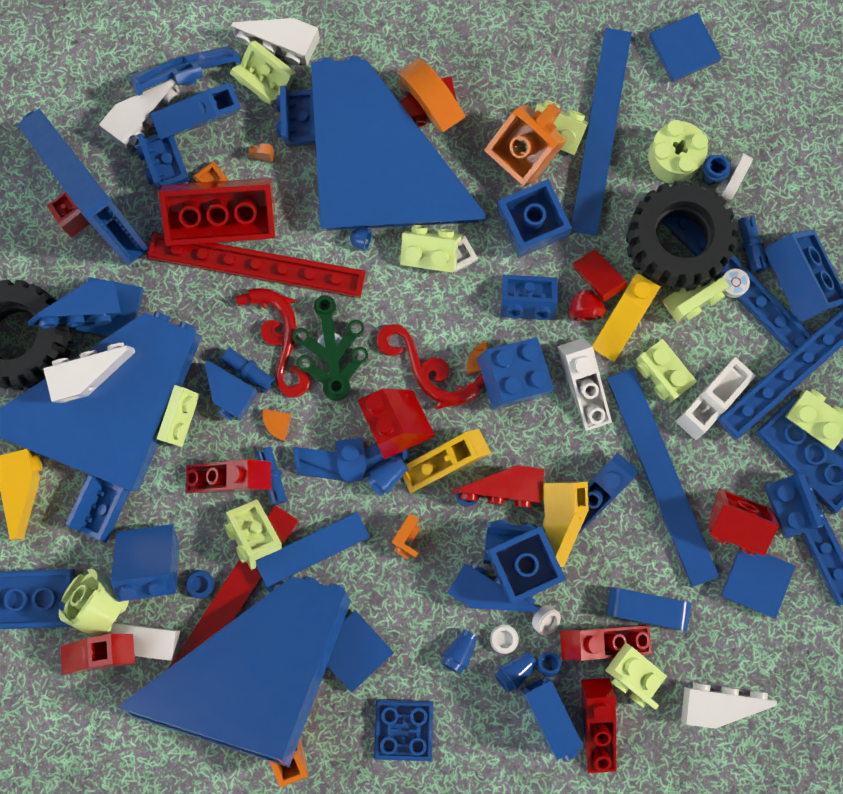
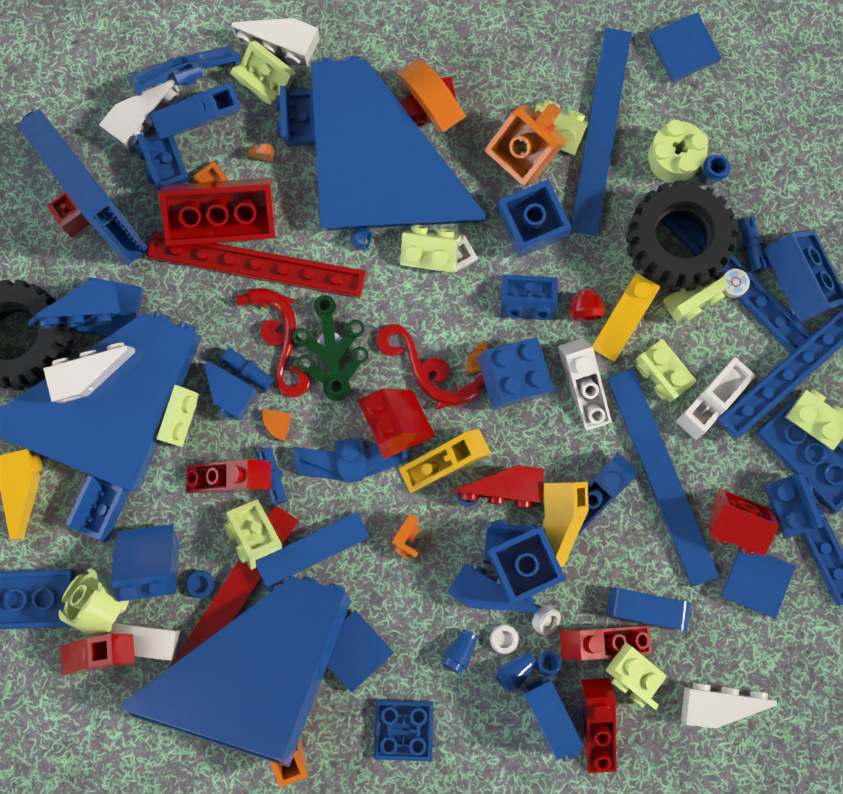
blue cone [366,457,409,497] -> none
red tile [572,249,627,302] -> none
white plate [715,153,753,205] -> none

